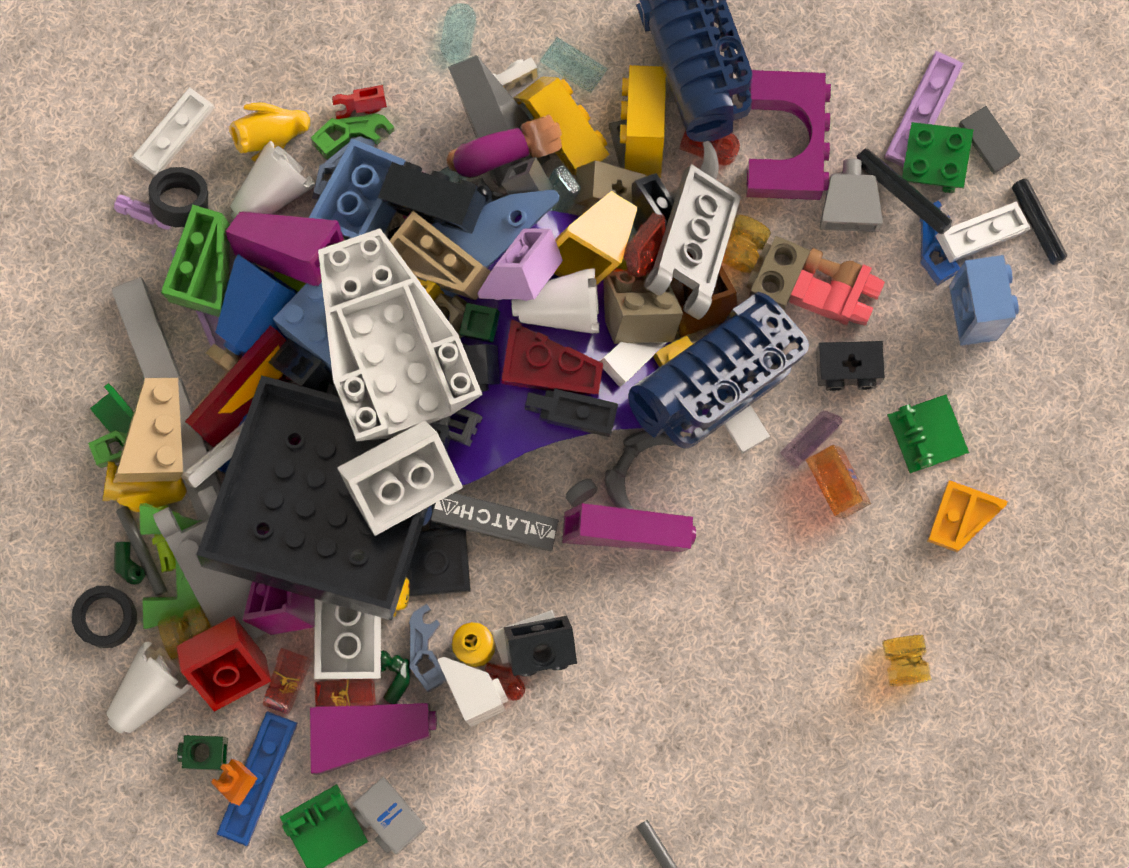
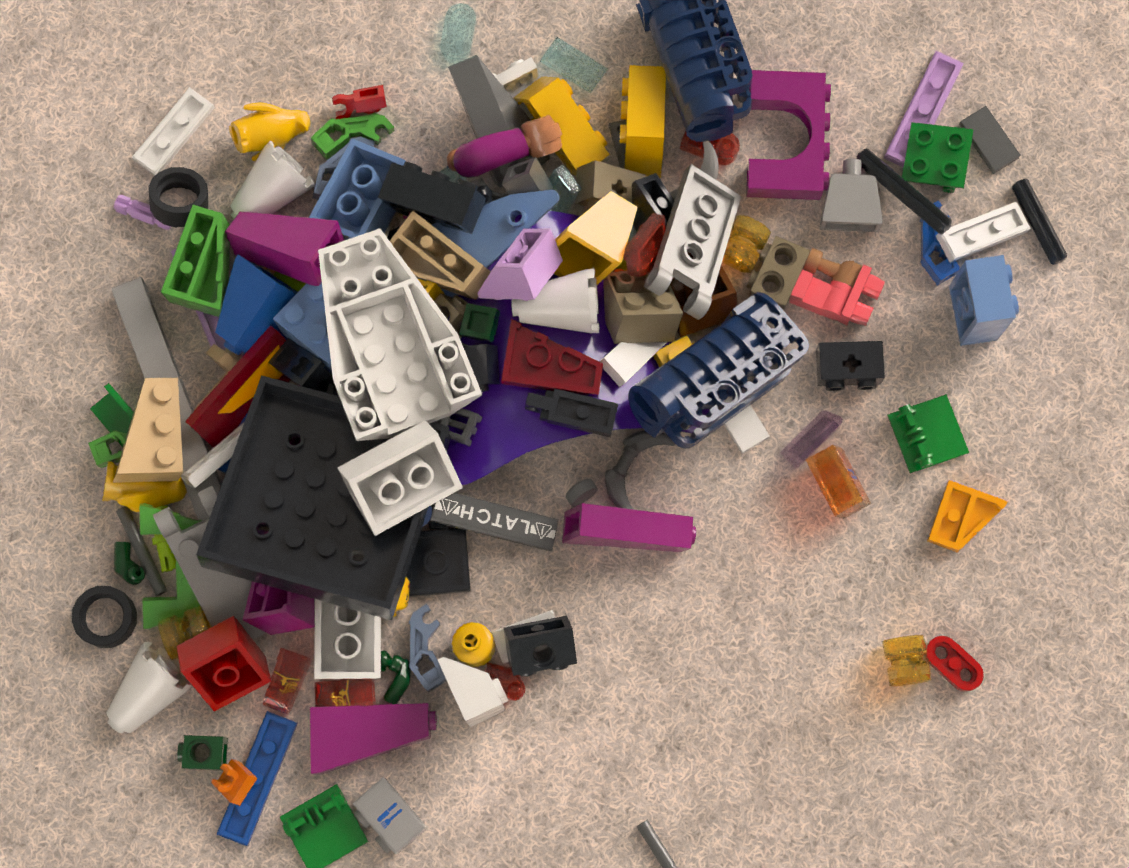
none -> red plate [925,636,984,692]

